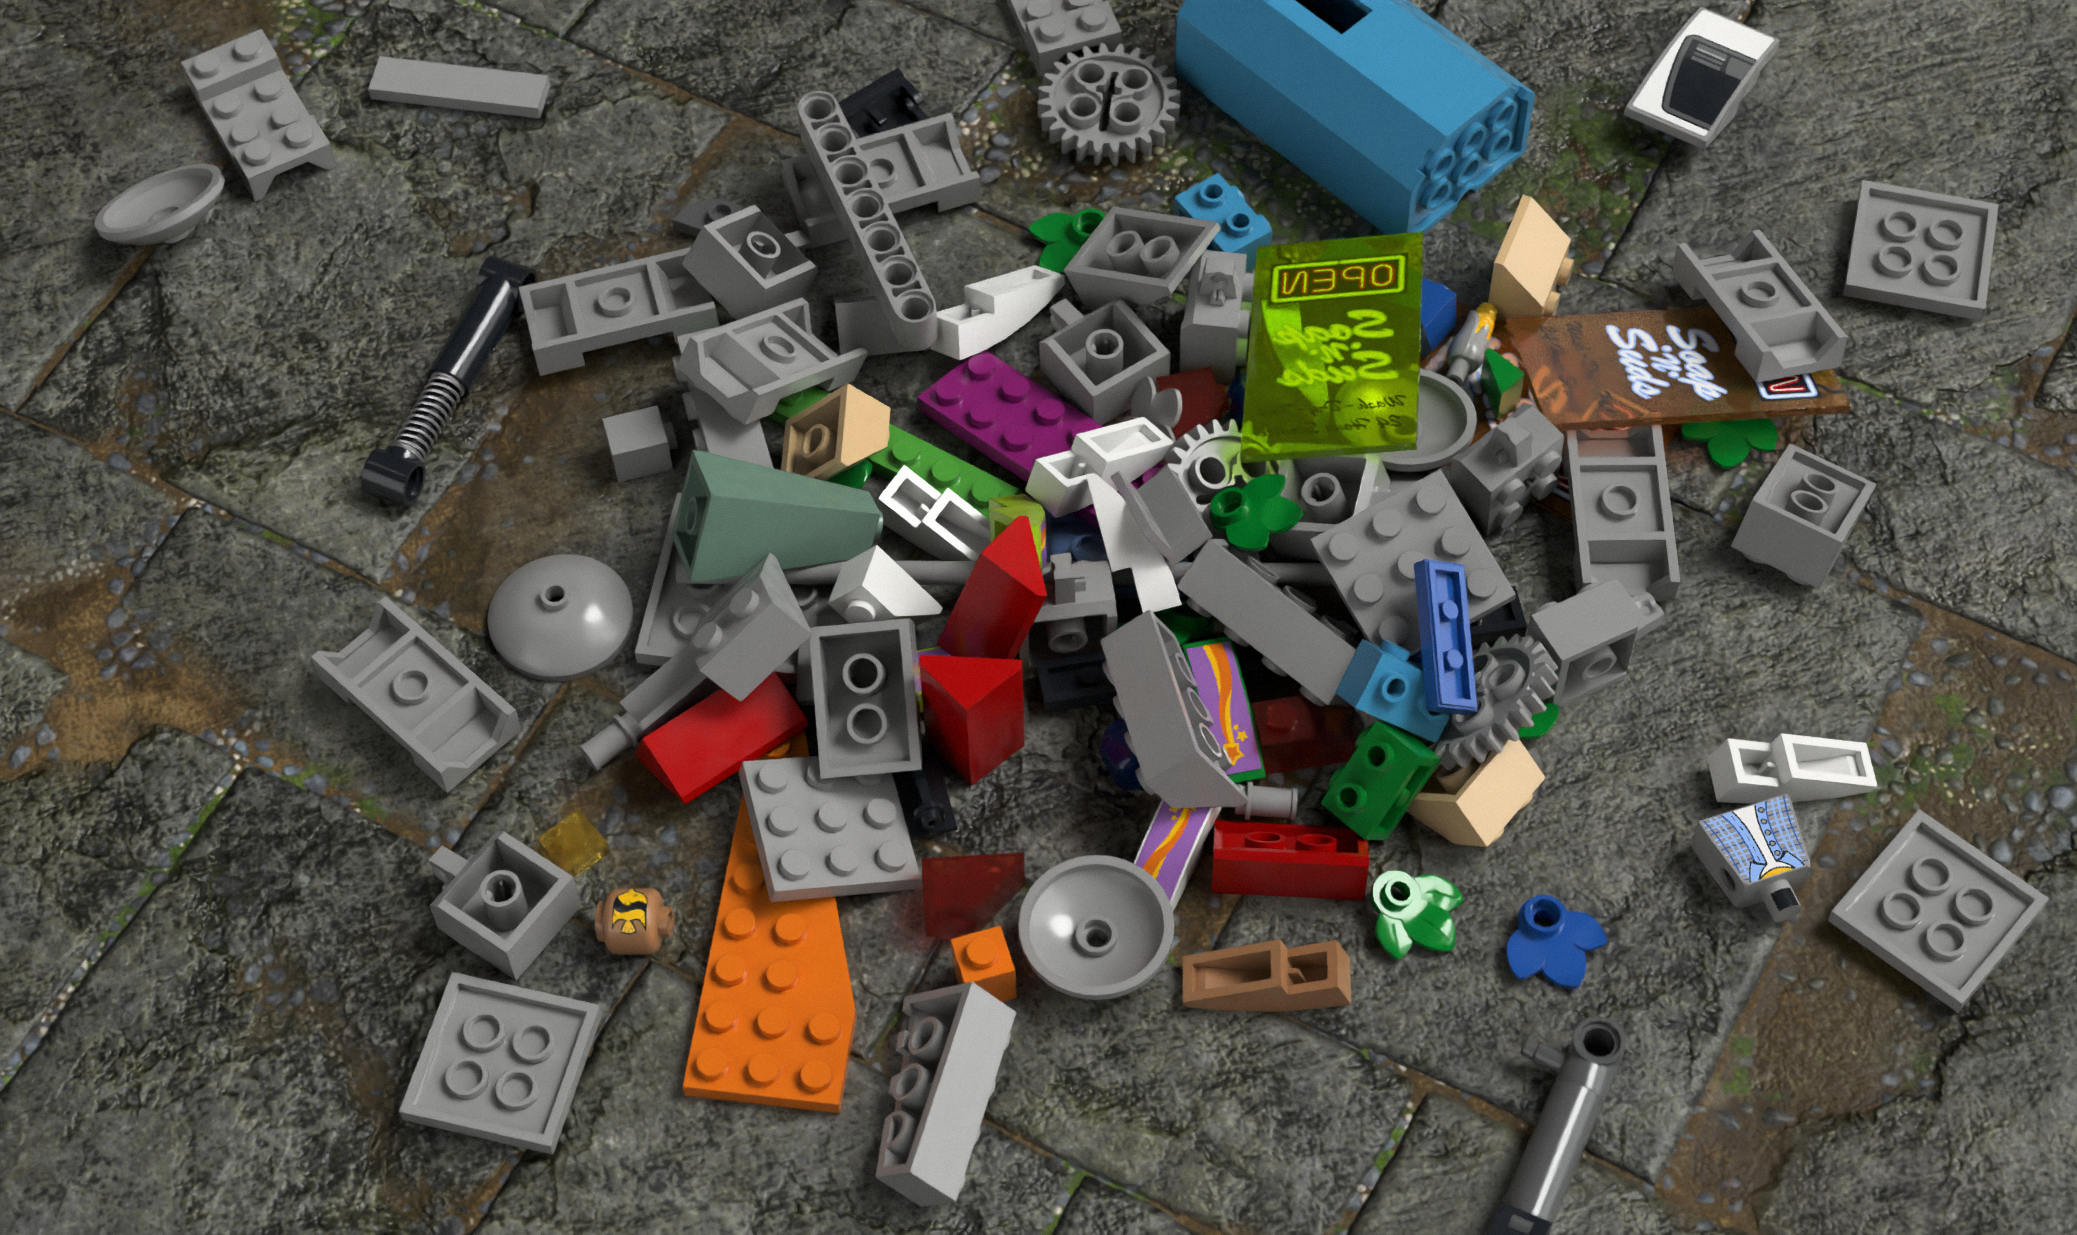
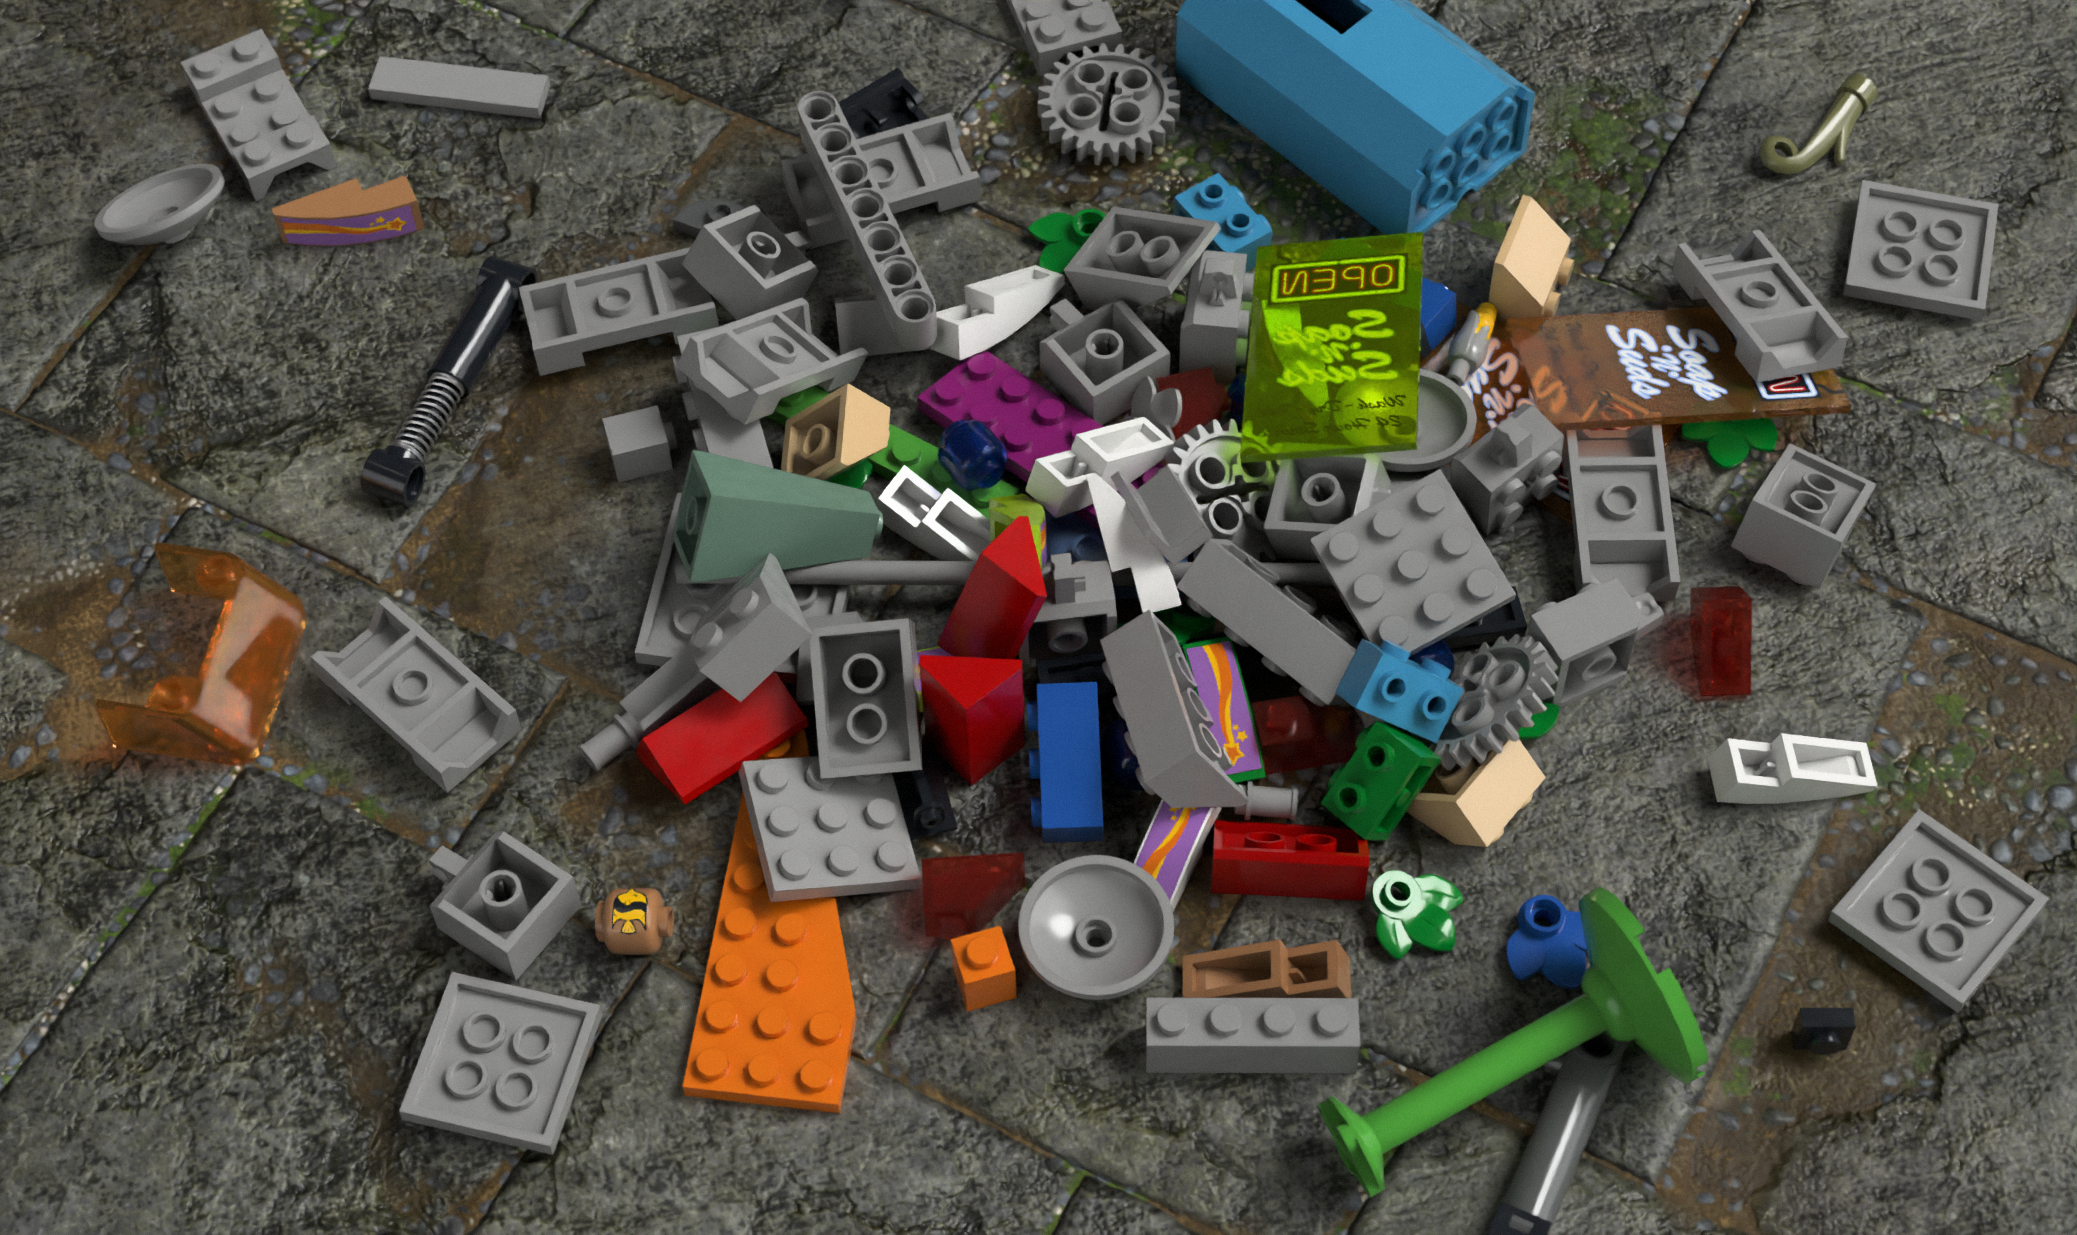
light grey dish [488,554,634,682] -> none
clear yellow plate [538,809,611,878] -> none
white slope [828,545,943,627] -> none
light grey wedge [875,982,1016,1207] -> none
green plate [1209,474,1303,552] -> none
blue tile [1414,559,1478,715] -> none
green slope [1480,348,1525,420] -> none
slope [1623,7,1780,149] -> none
torso [1691,793,1810,922] -> none
none -> clear orange windscreen [94,542,307,766]
none -> slope [271,175,425,246]
none -> clear blue head [937,420,1008,490]
none -> blue brick [1027,682,1103,843]
none -> light grey brick [1146,998,1360,1073]
none -> bright green piece [1317,887,1708,1198]
none -> clear red slope [1690,586,1752,697]
none -> olive plant [1760,74,1878,174]
none -> black plate [1791,1008,1856,1055]

